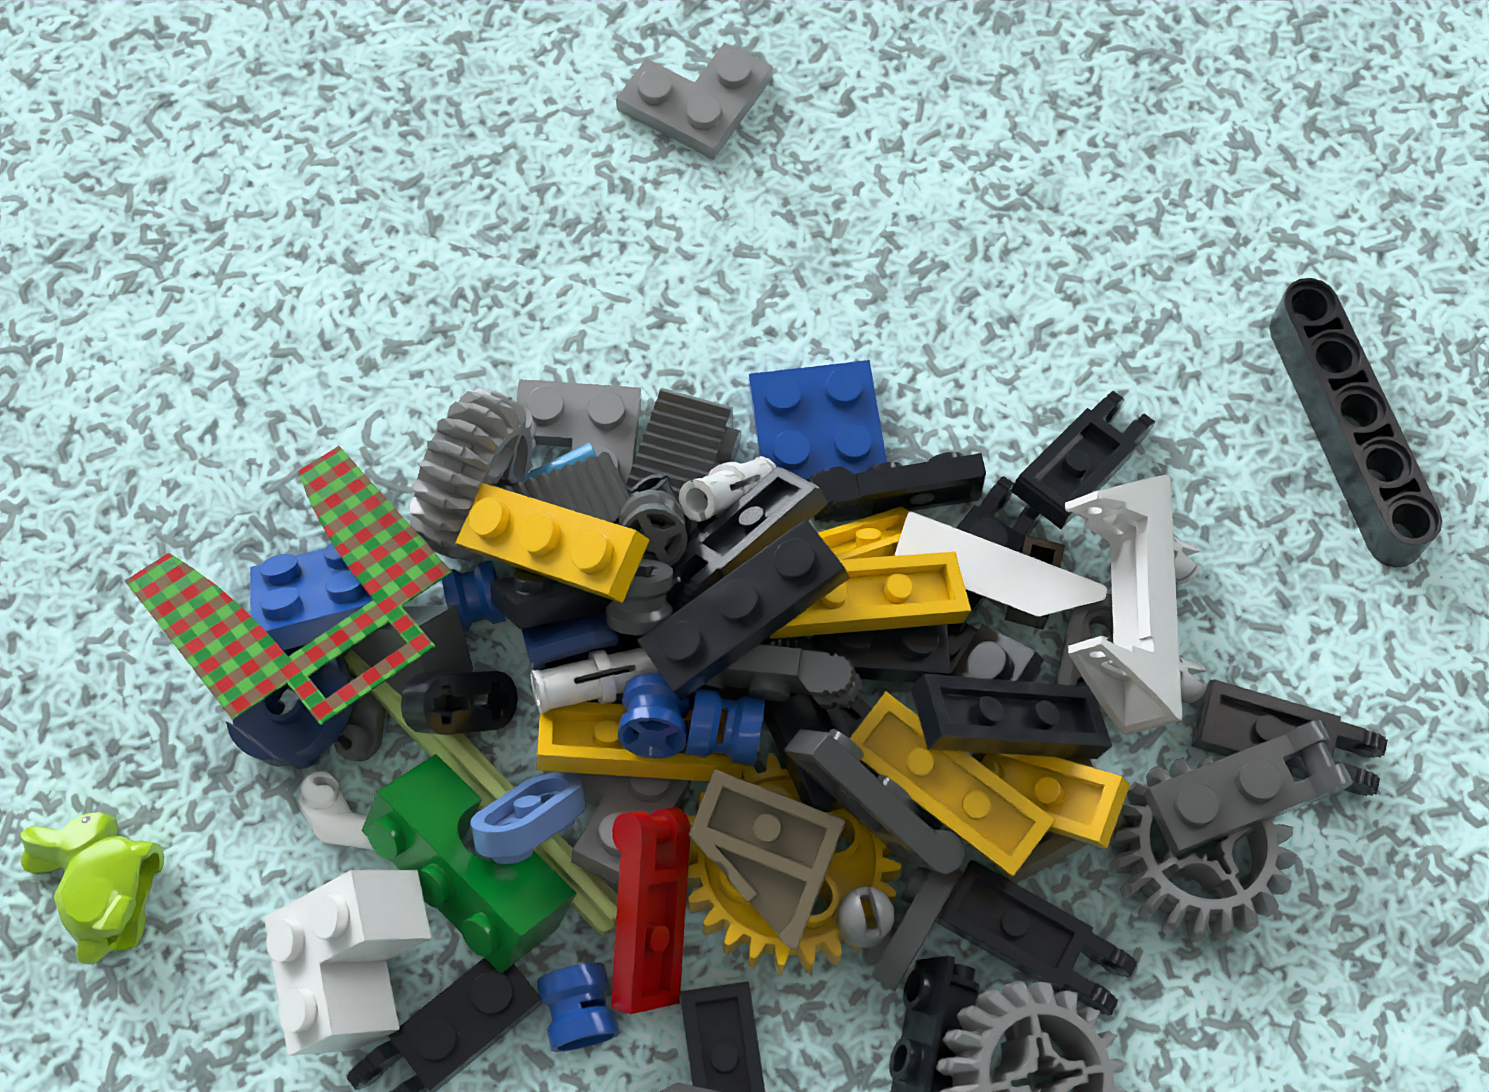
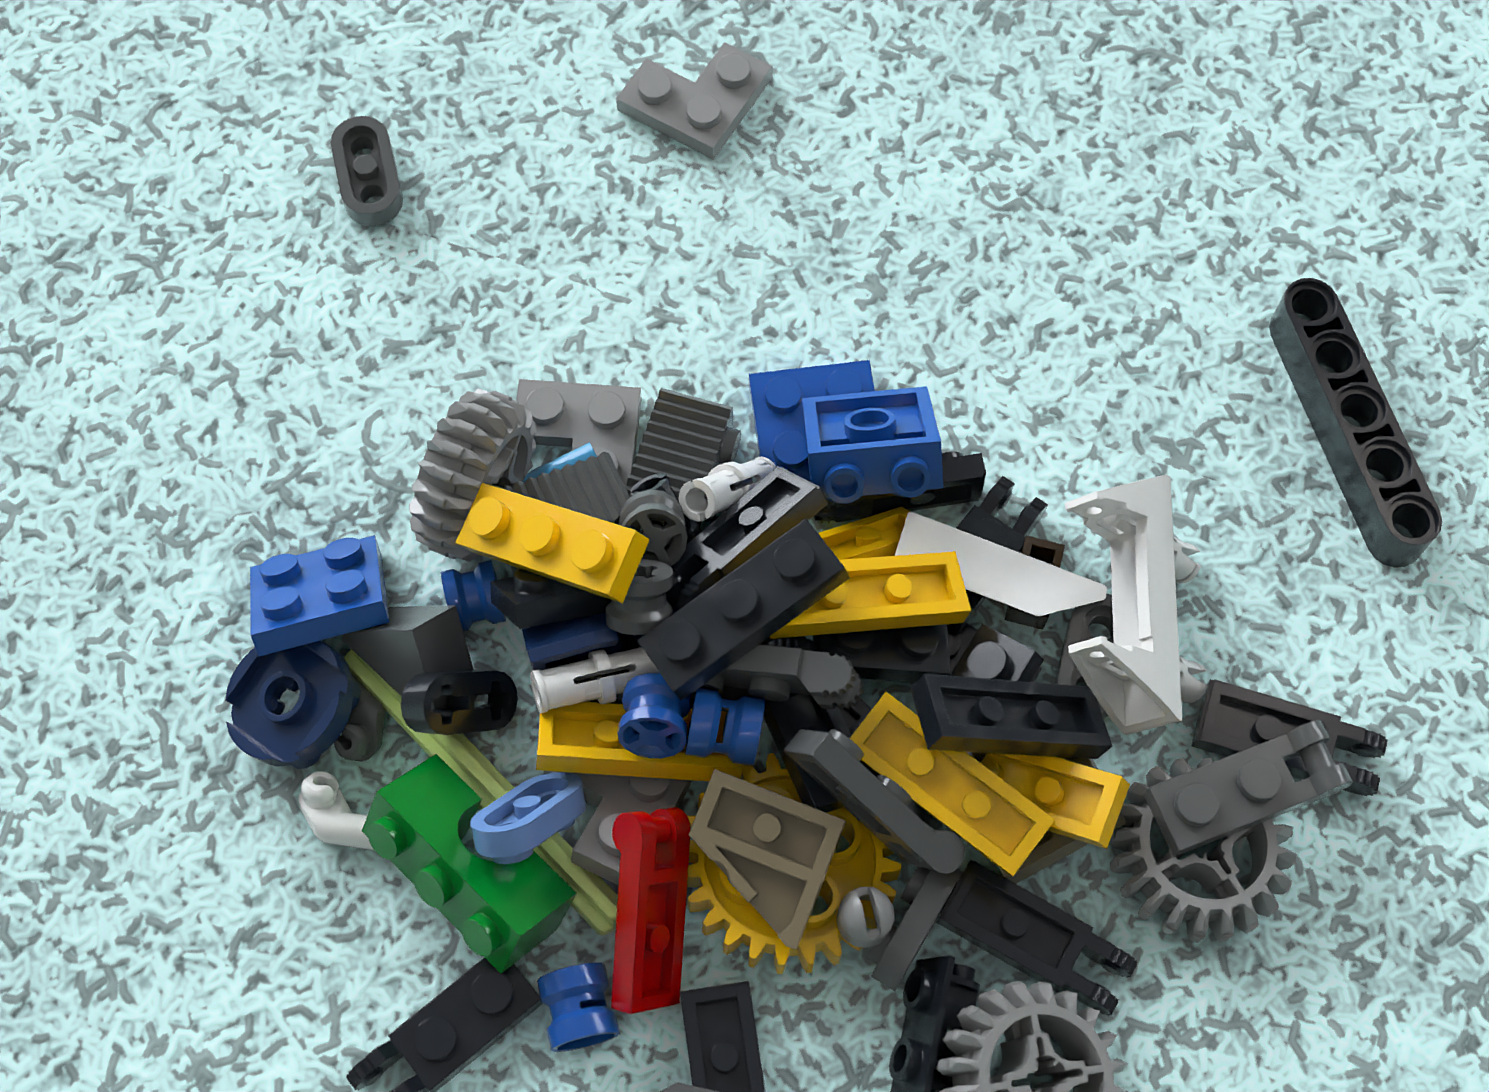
lime animal [20,812,164,965] -> none
piece [125,446,452,725] -> none
white brick [264,870,431,1056] -> none
black hinge [1011,391,1155,530] -> none
none -> dark grey plate [331,116,403,226]
none -> blue plate [802,386,943,504]

